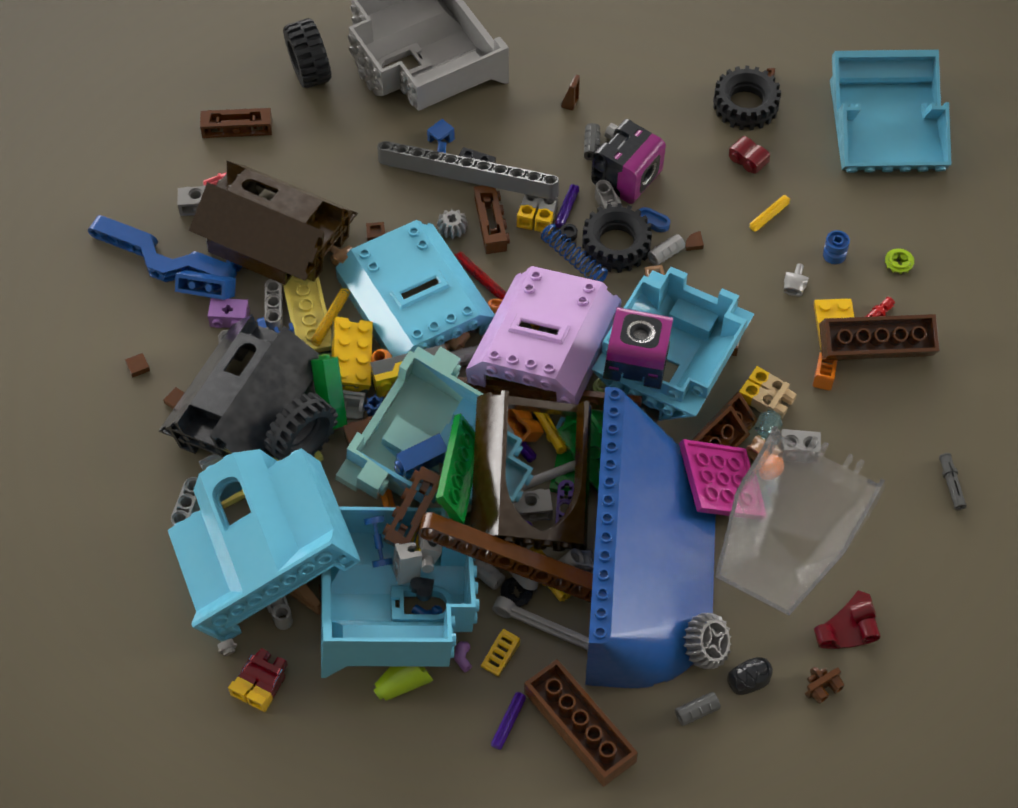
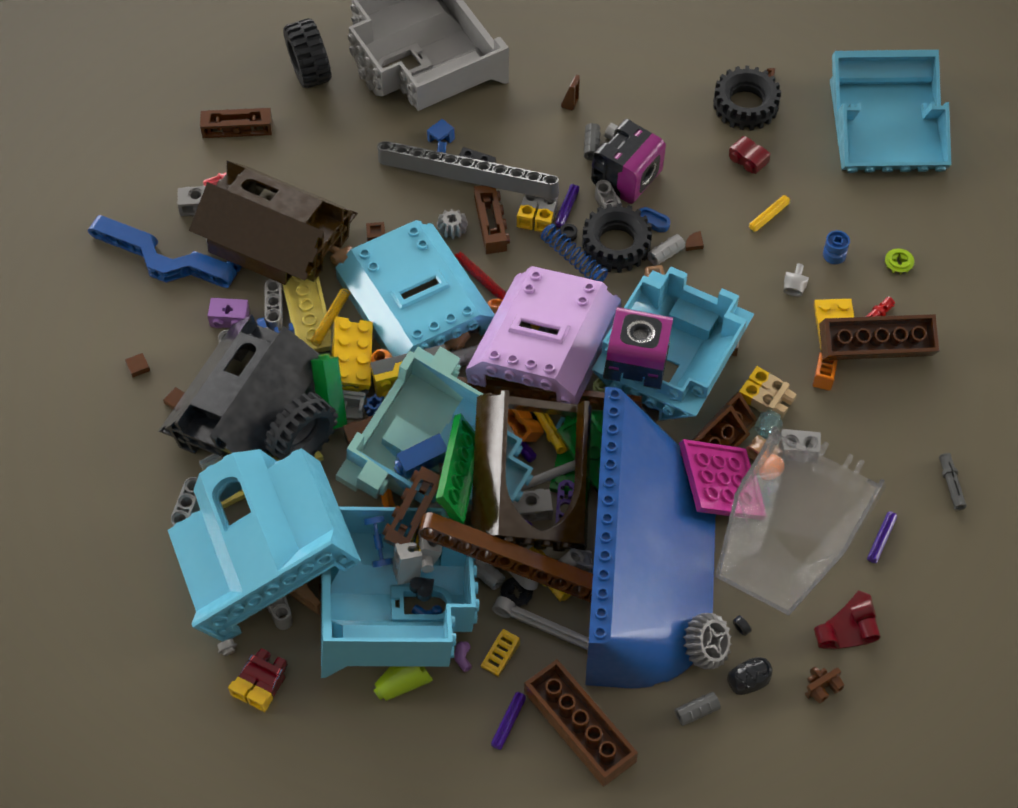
blue brick [175,270,236,300] -> none
none -> black tile [733,615,752,636]
none -> dark purple axle [867,511,897,563]

